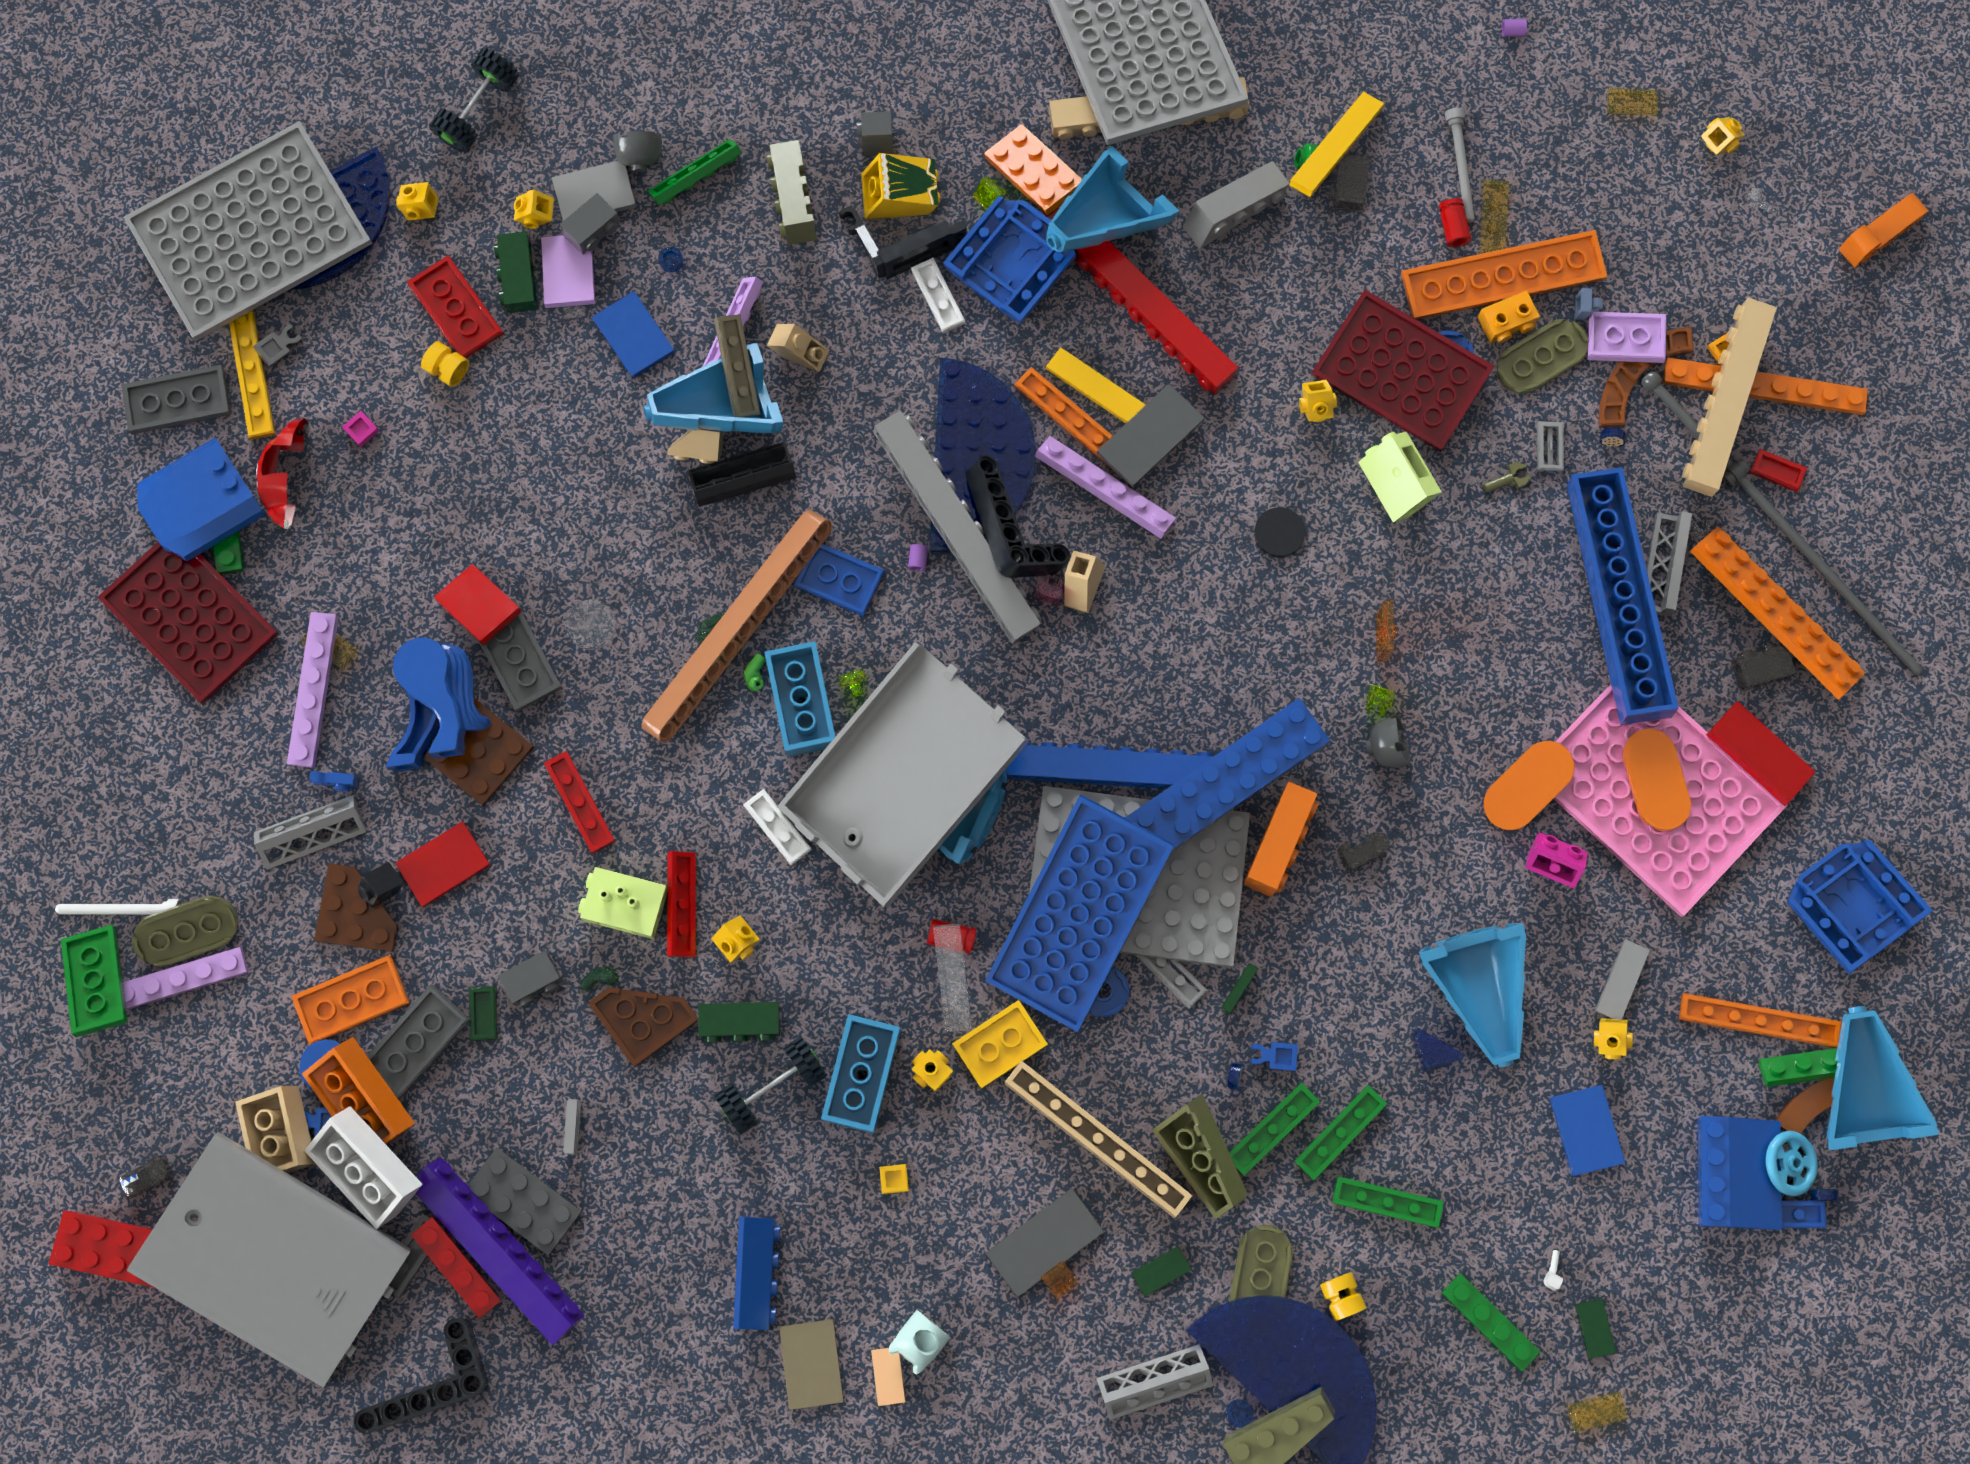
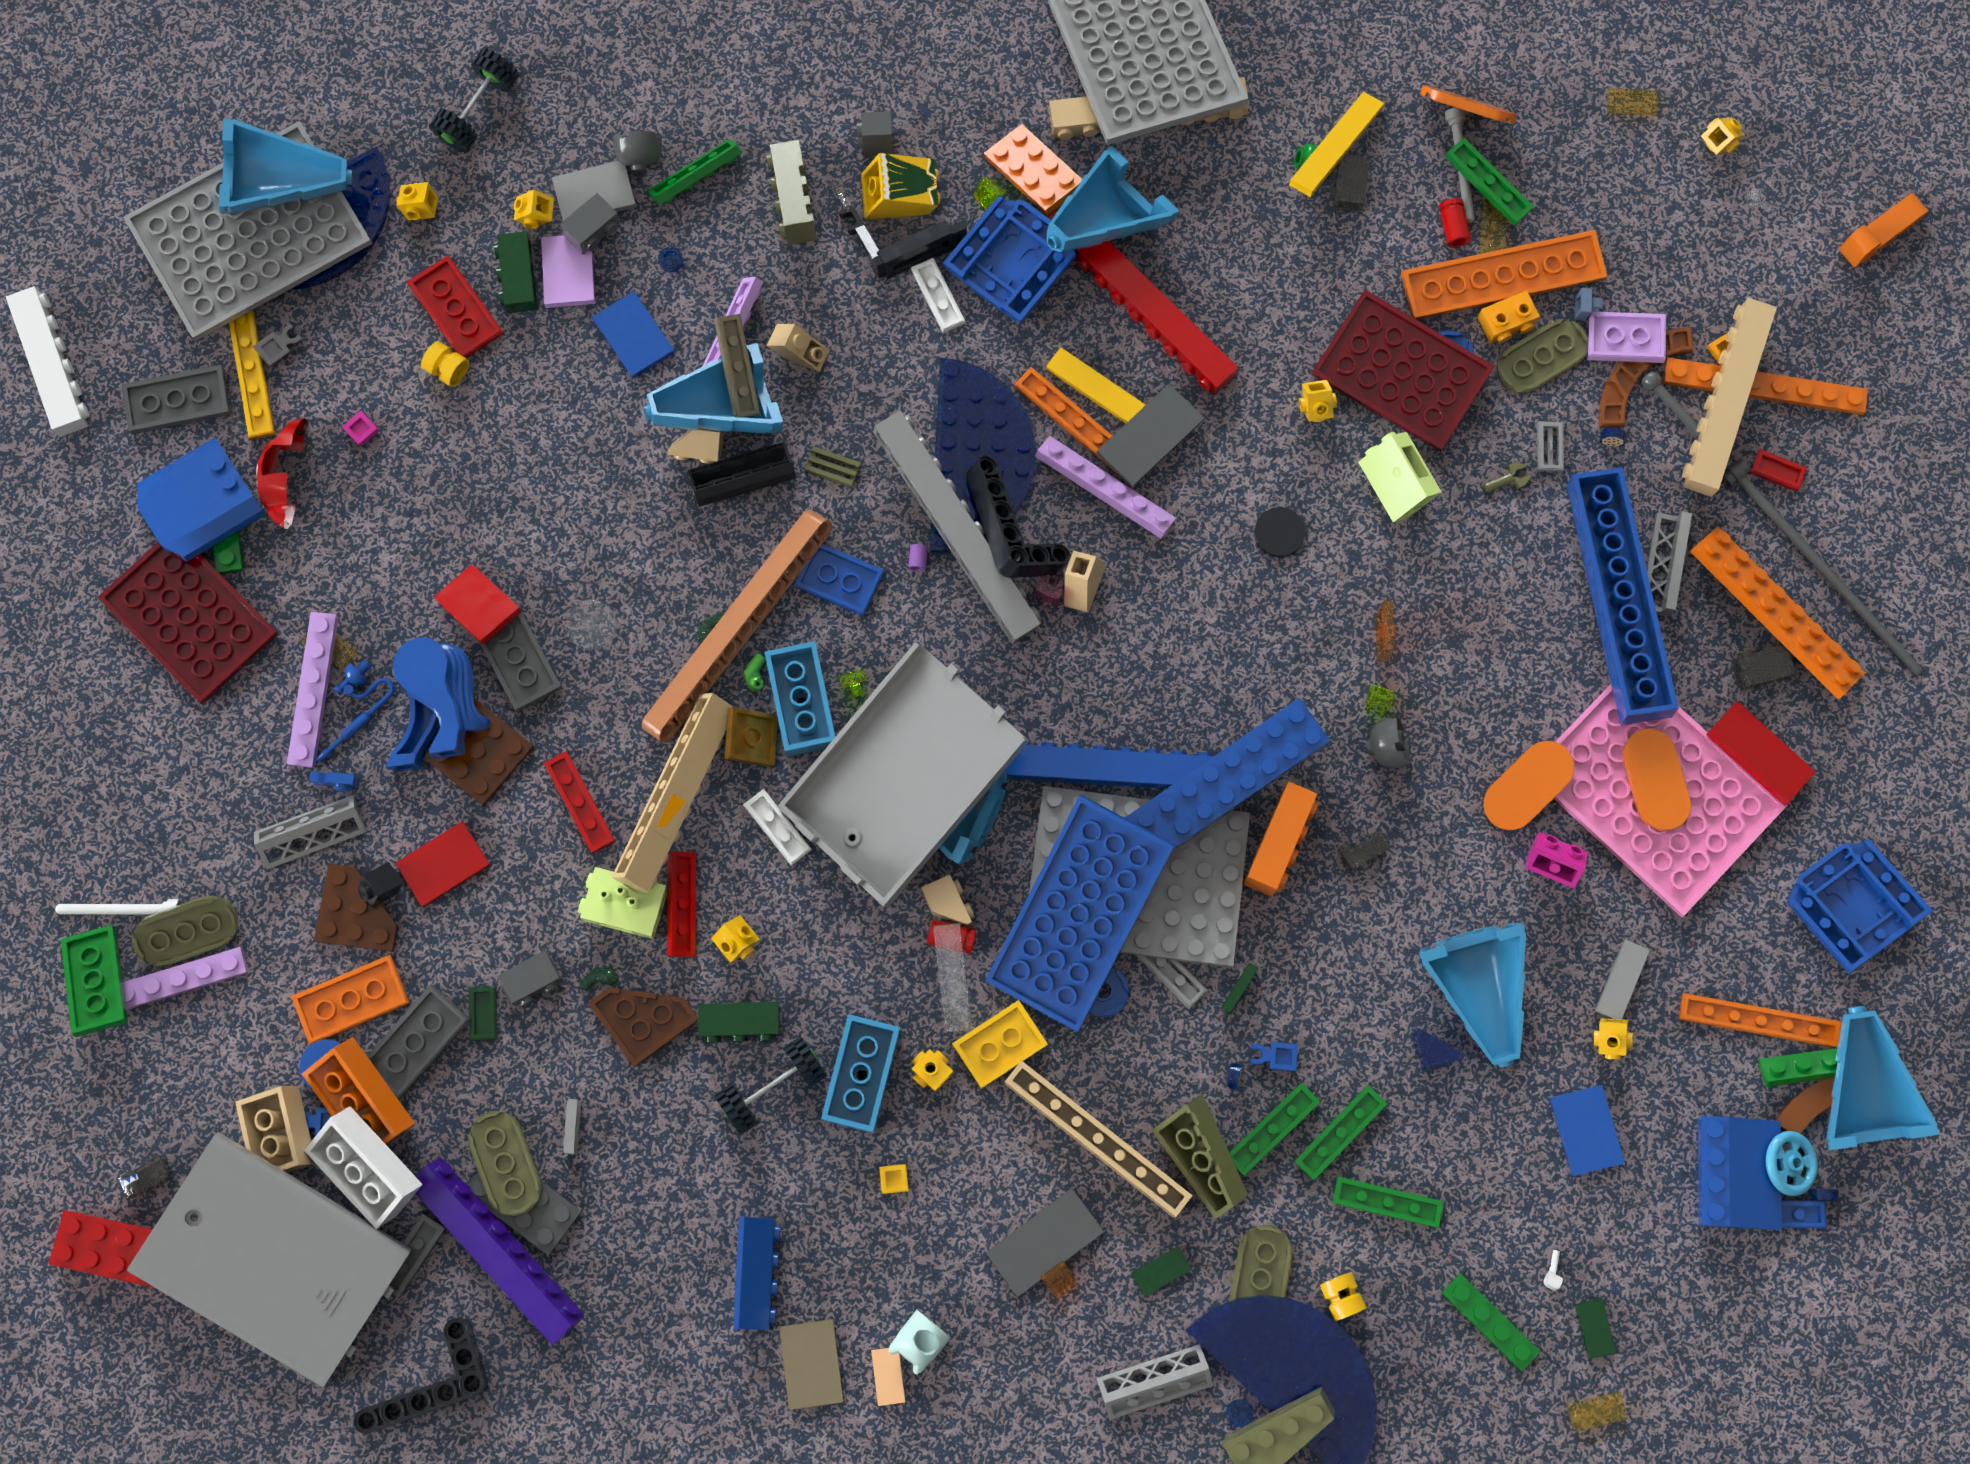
red plate [411,1216,501,1319] -> none
light grey wedge [1183,161,1289,249] -> none
medium lavender hinge [1502,19,1527,37] -> none
none -> white brick [6,286,90,437]
none -> dark azure cone [219,118,352,214]
none -> blue piece [316,660,395,761]
none -> olive tile [468,1111,542,1216]
none -> tan brick [612,693,733,893]
none -> pearl gold plate [725,707,778,767]
none -> olive tile [804,446,861,488]
none -> clear hand [829,178,851,210]
none -> tan slope [921,875,975,927]
none -> orange tile [1420,85,1517,124]
none -> green plate [1445,138,1534,226]

